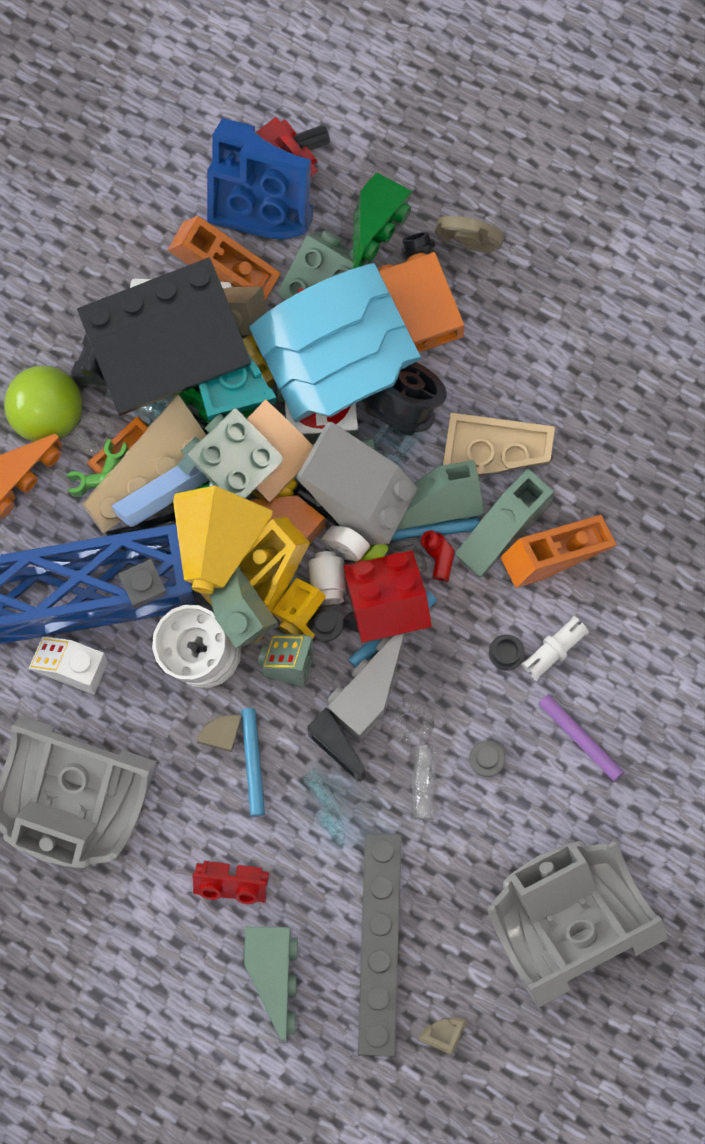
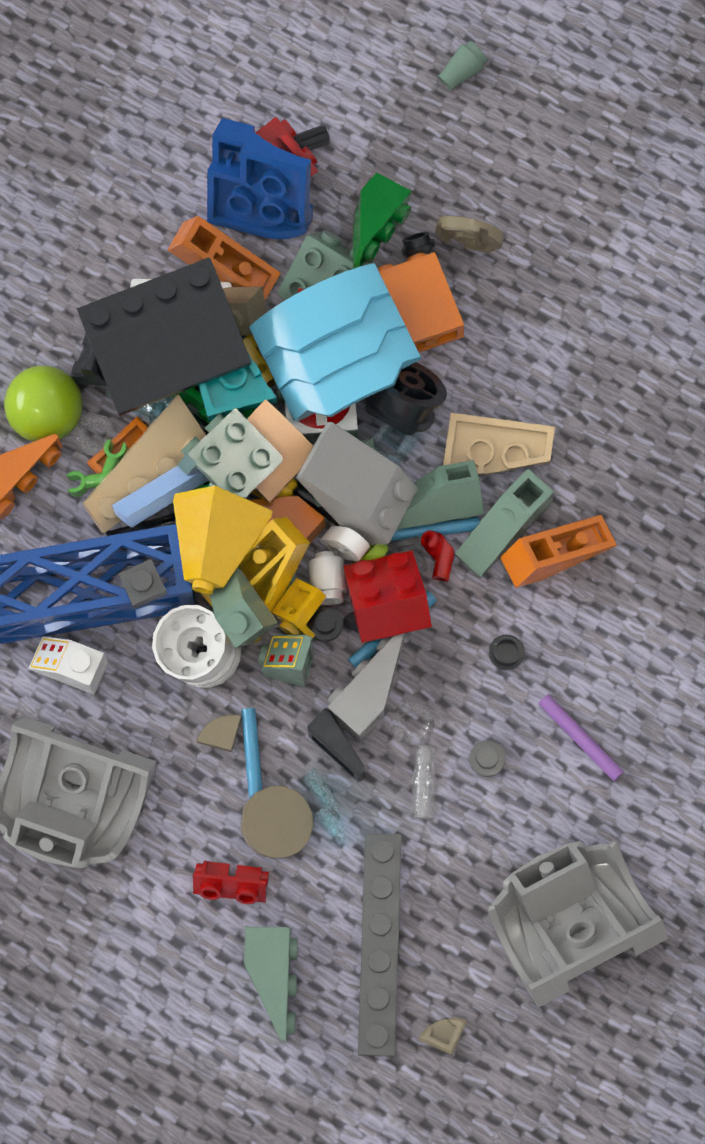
white pin [521,616,589,681] -> none
none -> dark tan tile [240,786,313,859]
none -> sand green cone [437,41,488,91]

